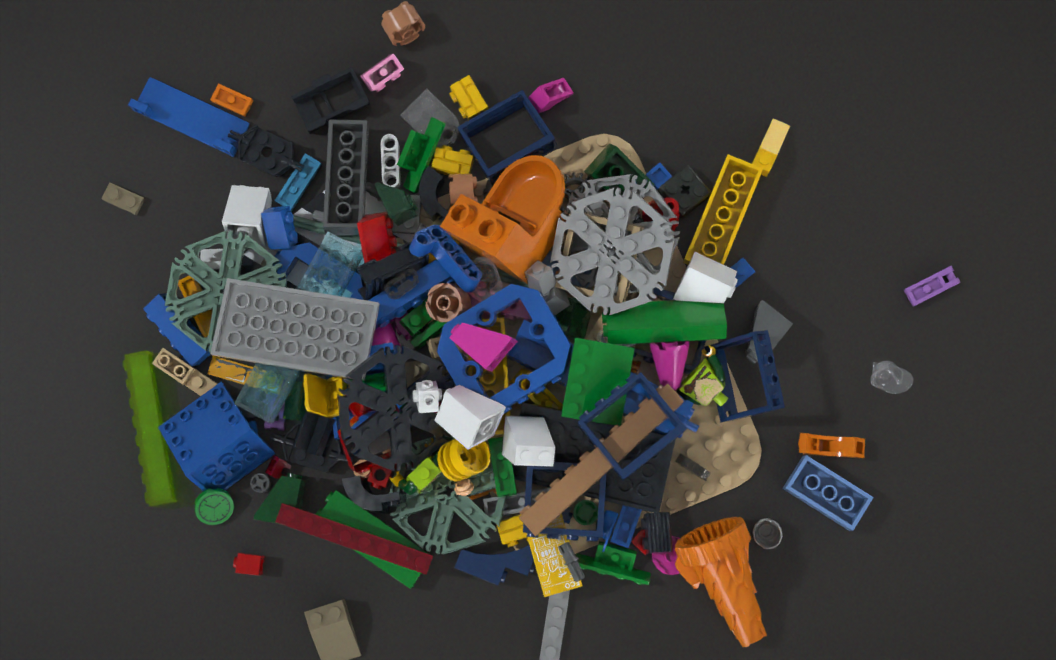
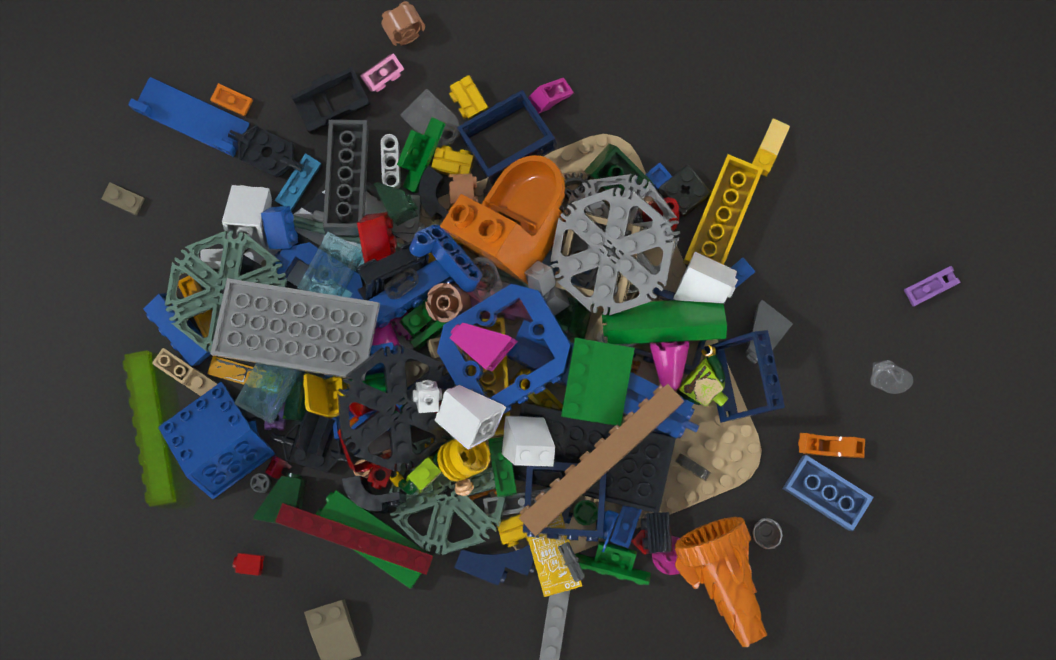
green tile [194,488,234,525] -> none
dark blue window [578,372,687,480] -> none

